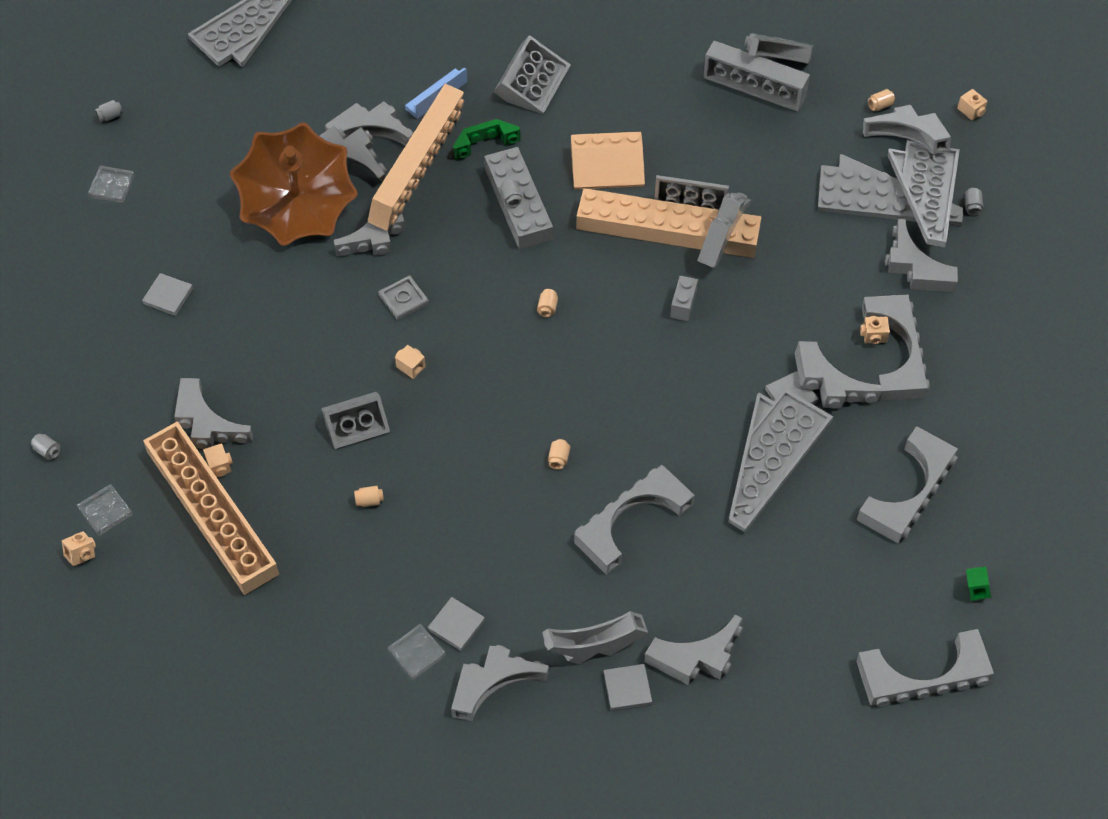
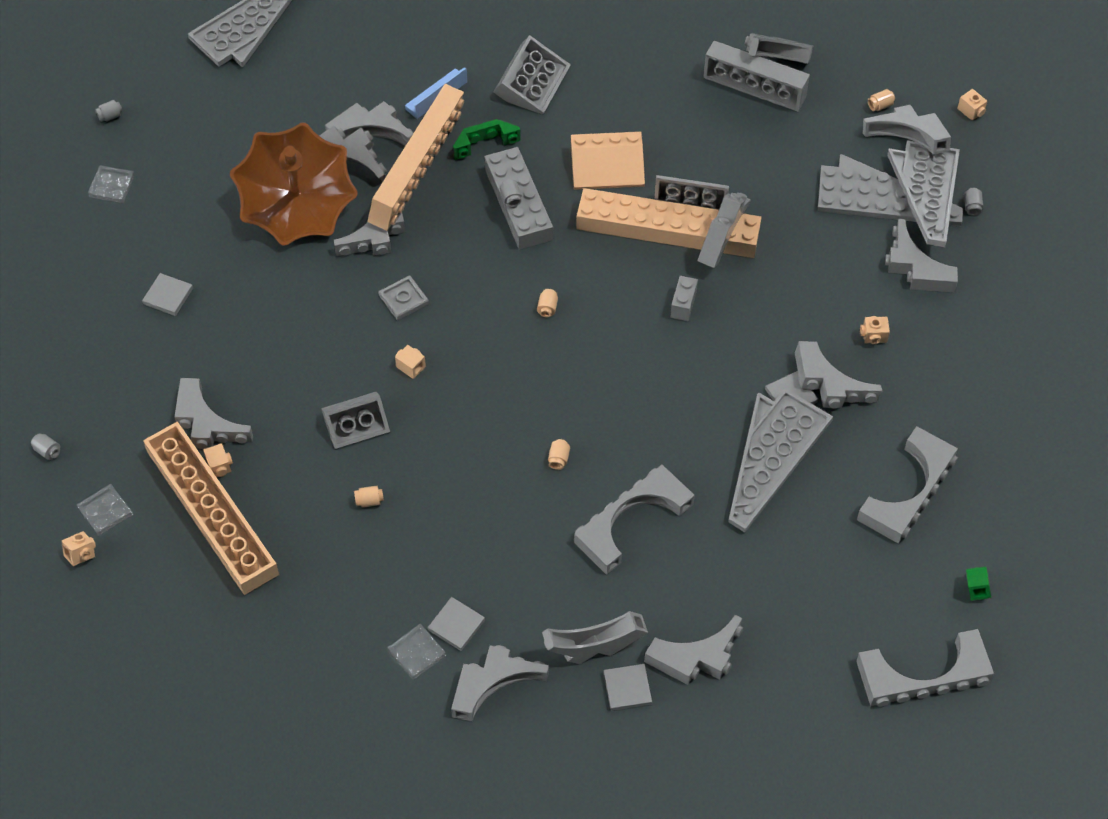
light grey arch [862,295,930,401] -> none

